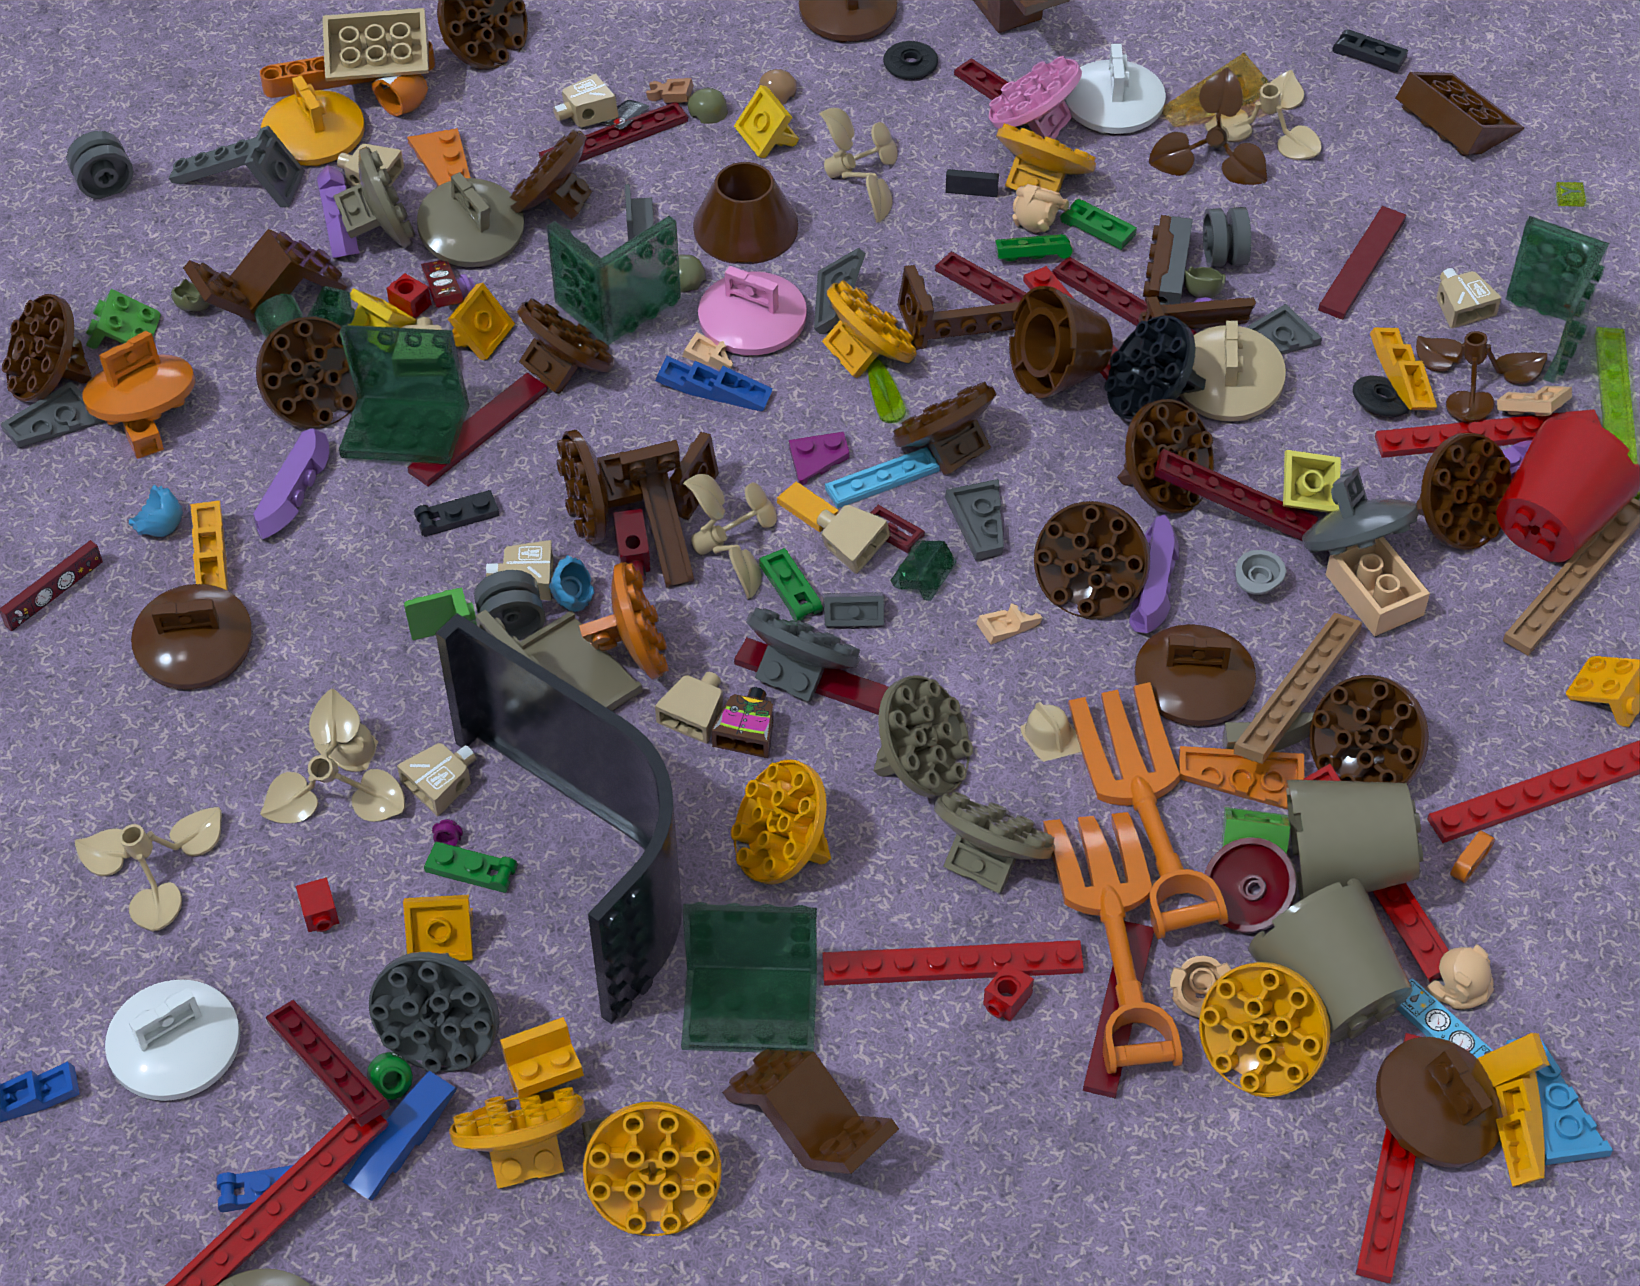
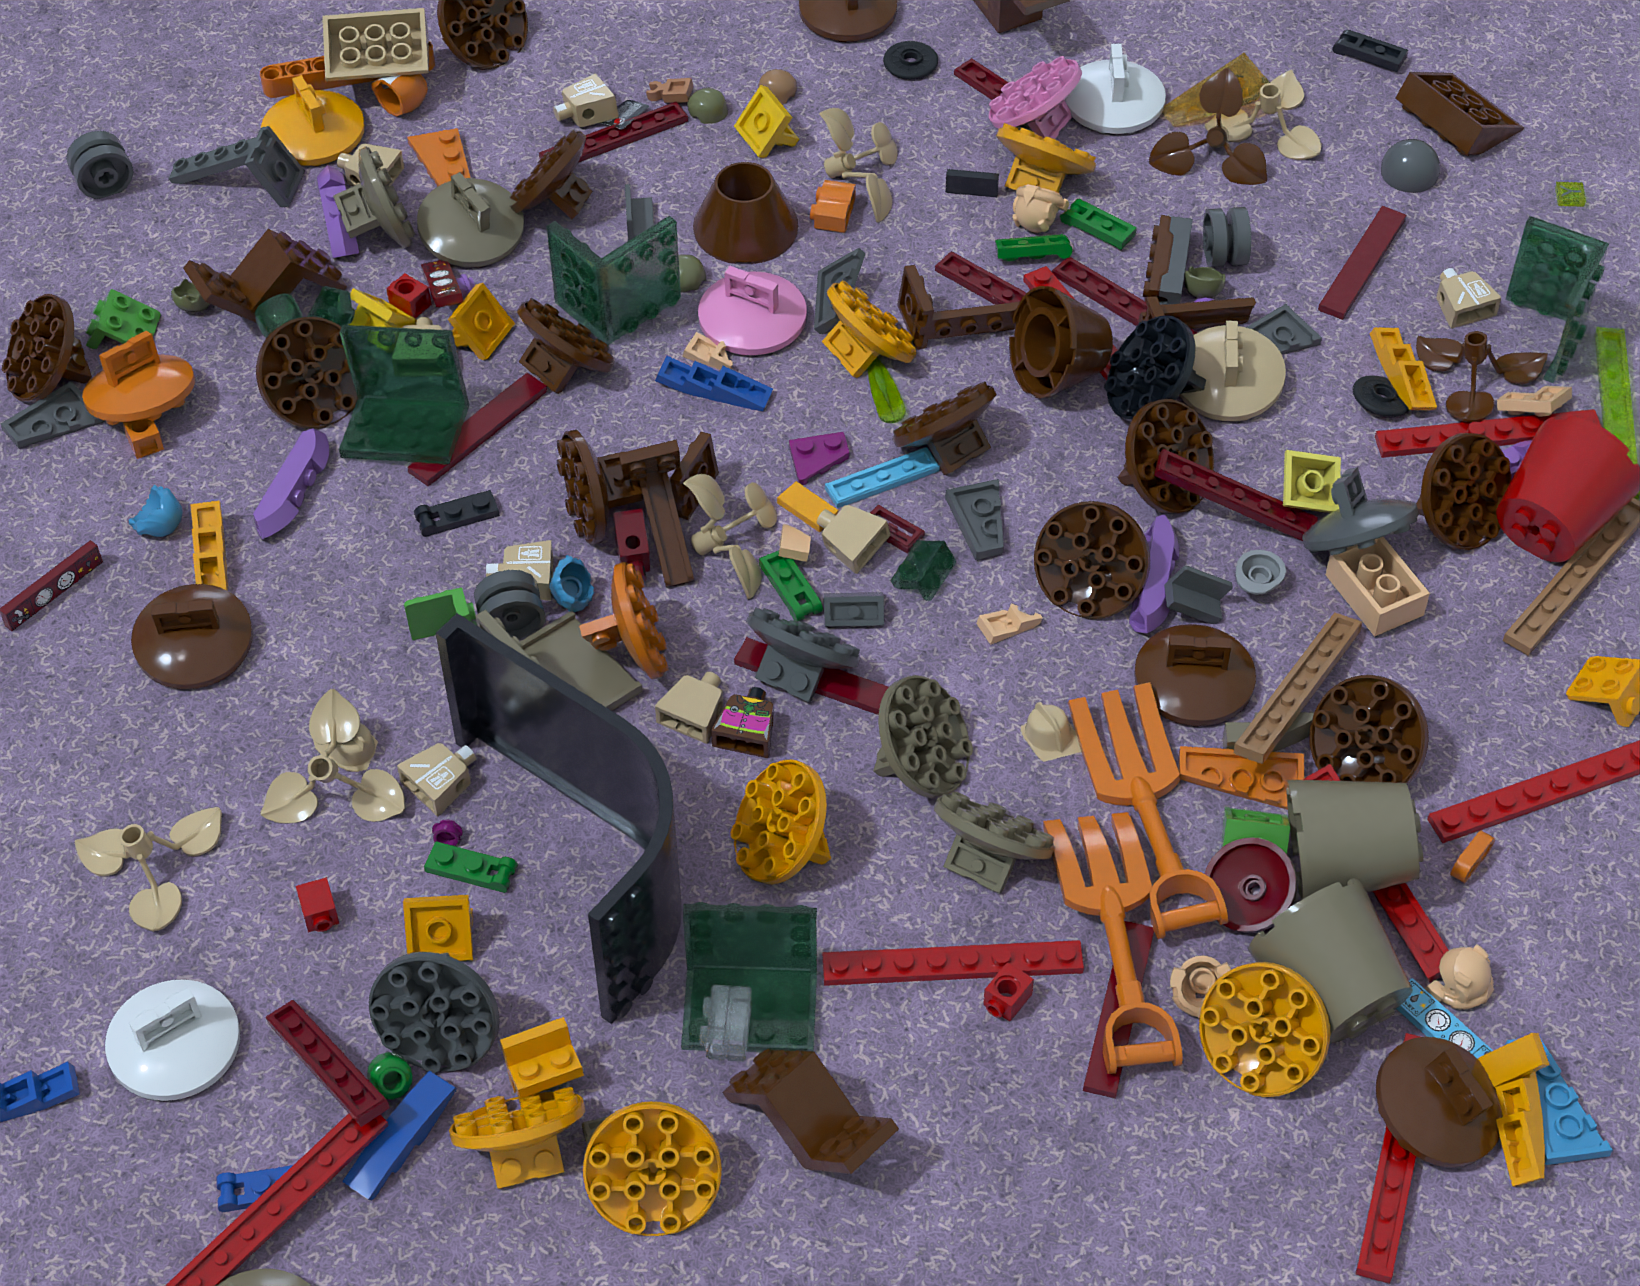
none -> clear brick [699,985,752,1062]
none -> light nougat slope [778,524,811,562]
none -> orange brick [810,180,856,233]
none -> dark grey panel [1164,566,1233,624]
none -> dark grey piece [1381,139,1440,193]

